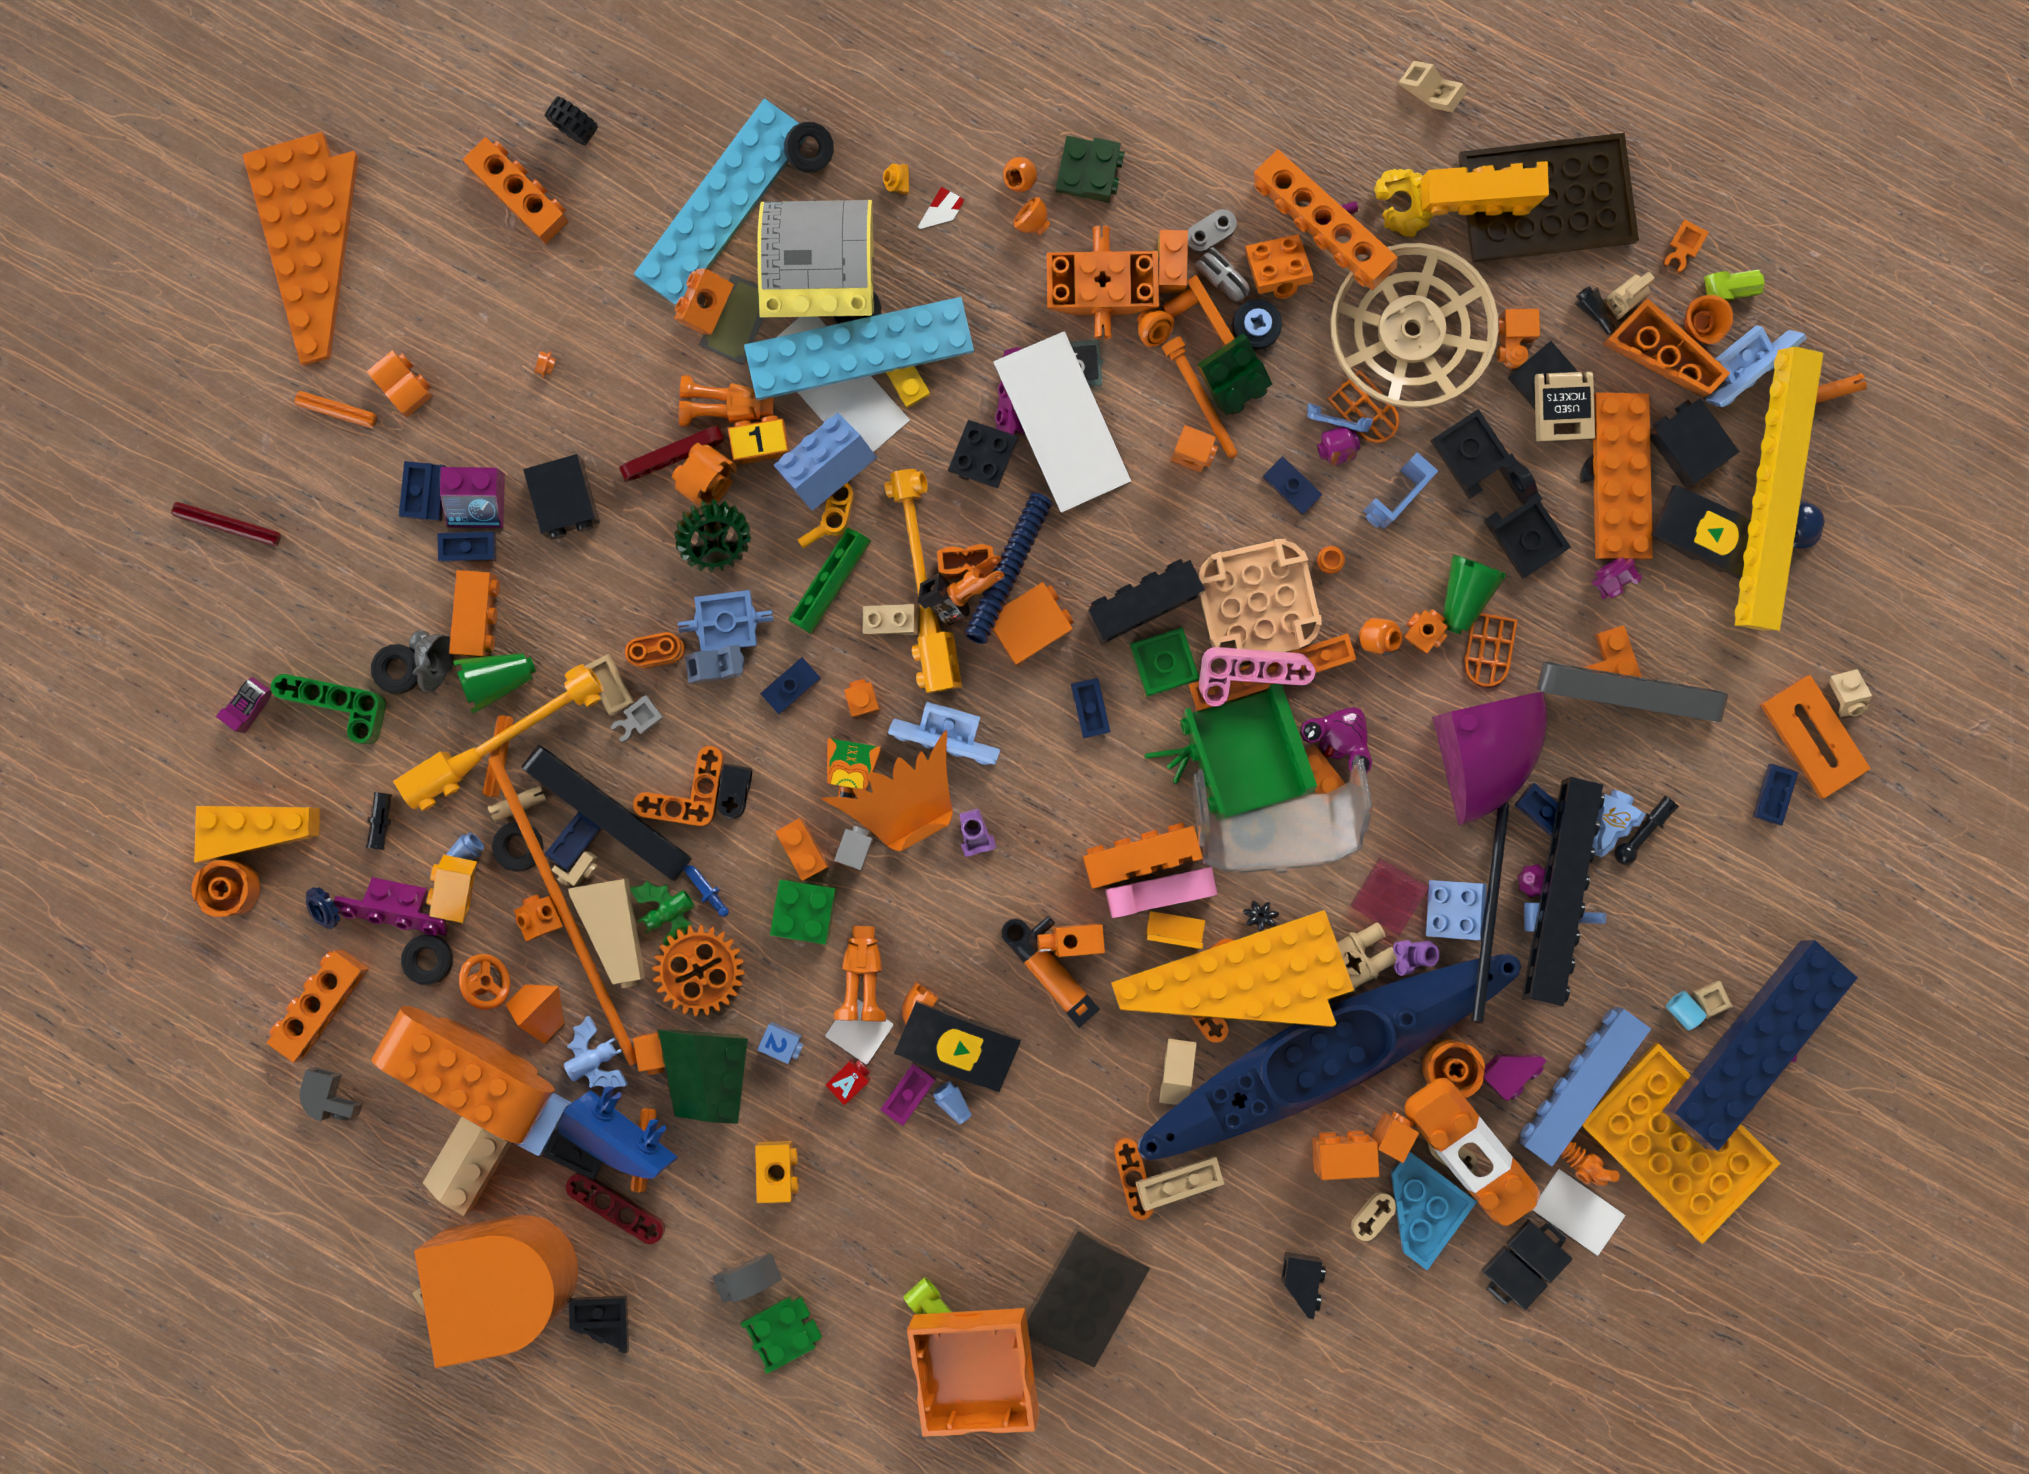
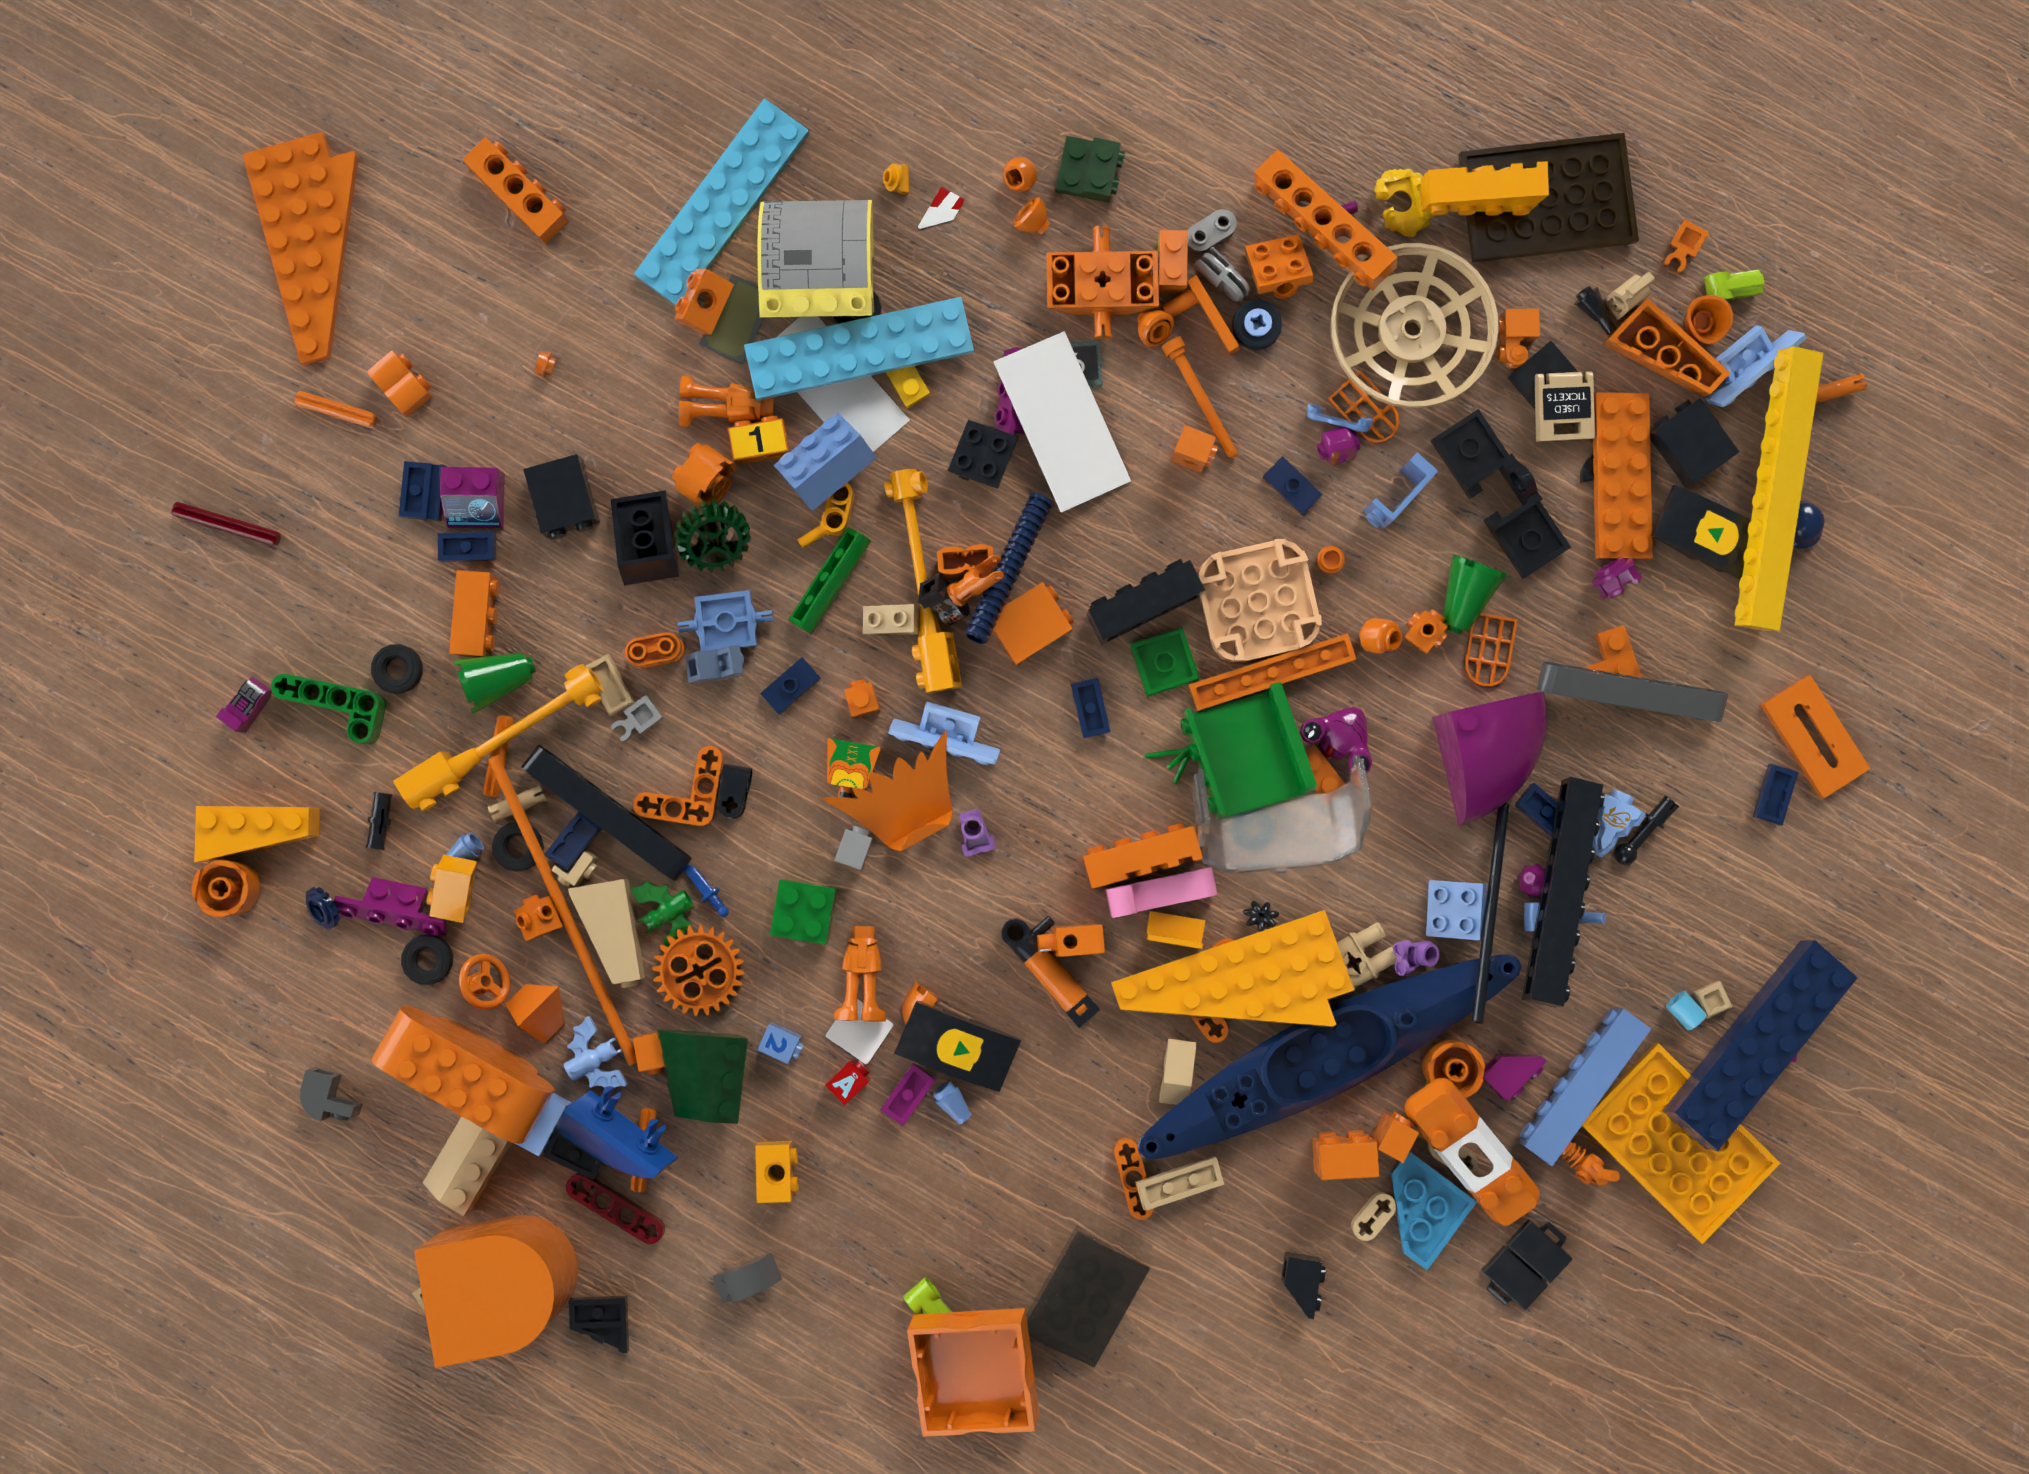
orange brick [266,949,369,1063] -> none
dark grey hair [409,630,454,693] -> none
black tyre [544,96,598,146] -> none
dark red beam [619,426,724,482] -> none
green plate [740,1296,822,1374] -> none
orange brick [775,818,830,881] -> none
black tyre [784,122,834,173] -> none
dark green plate [1197,333,1273,415] -> none
bright pink beam [1199,647,1315,706] -> none
clear pink plate [1350,858,1429,935] -> none
tan slope [1398,61,1468,112] -> none
white sticker [1532,1169,1626,1256] -> none
tan bracket [1829,669,1872,717] -> none
none -> black slope [611,490,679,586]

